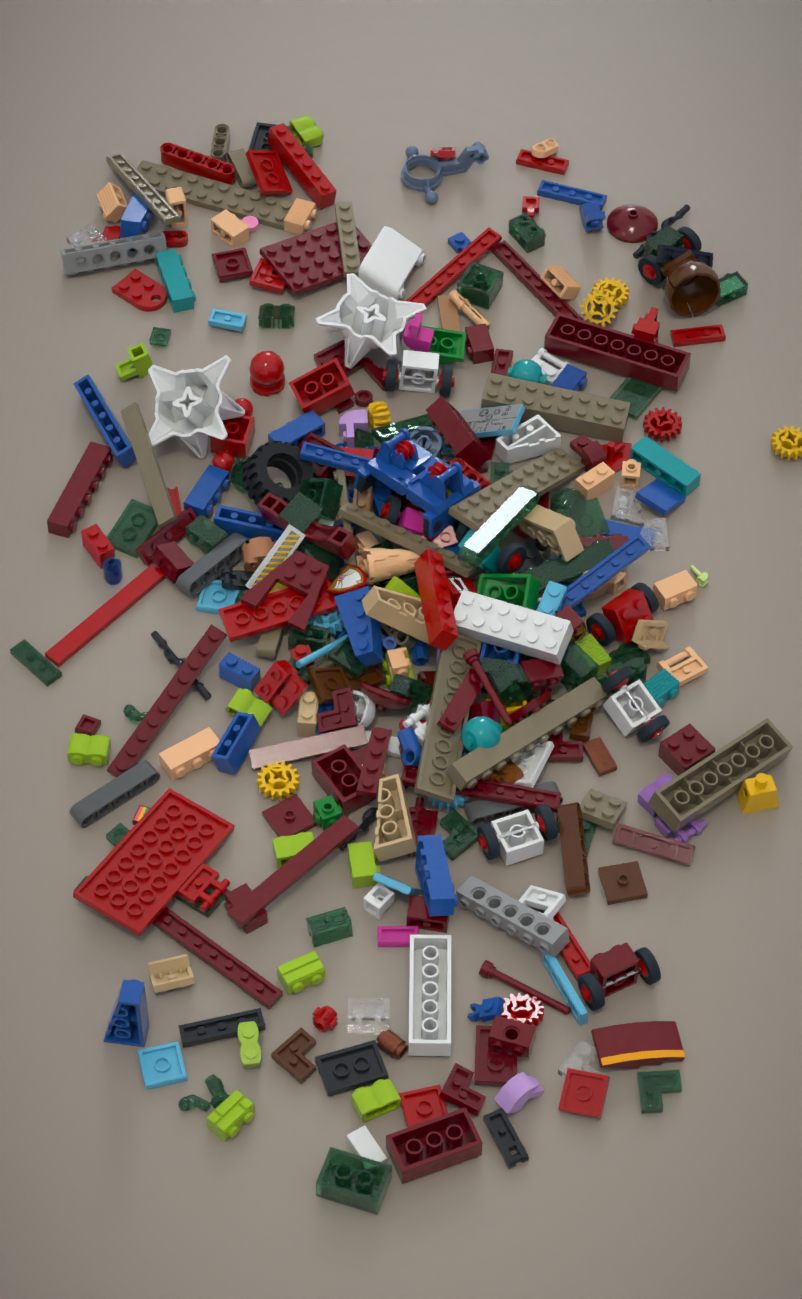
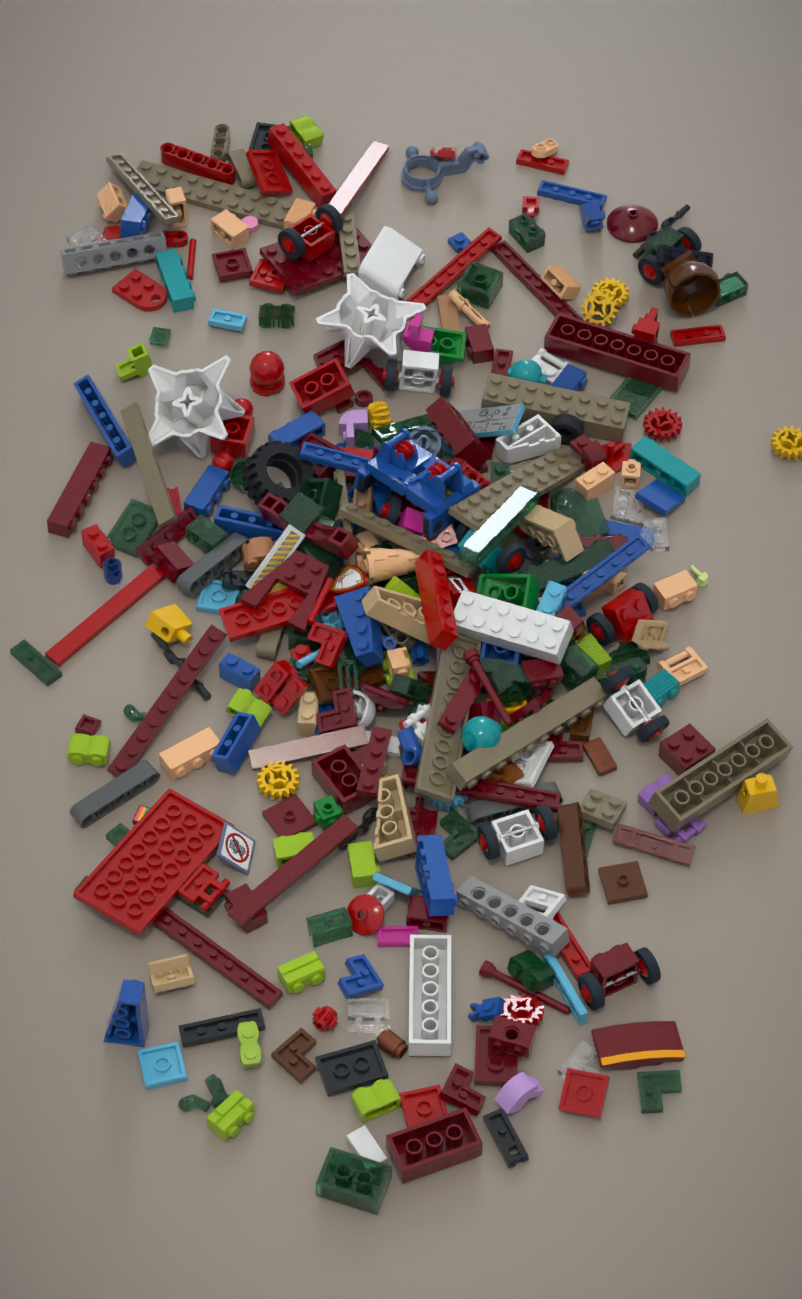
none -> yellow torso [145,604,193,645]
none -> red bar [186,238,197,280]
none -> piece [217,822,256,875]
none -> brick [278,204,343,262]
none -> red bar [306,578,334,625]
none -> red plate [307,621,349,669]
none -> tile [329,142,389,216]
none -> clear green tile [337,659,359,691]
none -> blue plate [337,954,384,999]
none -> red dish [346,894,385,935]
none -> dark green brick [507,950,556,993]
none -> black tyre [551,413,584,446]

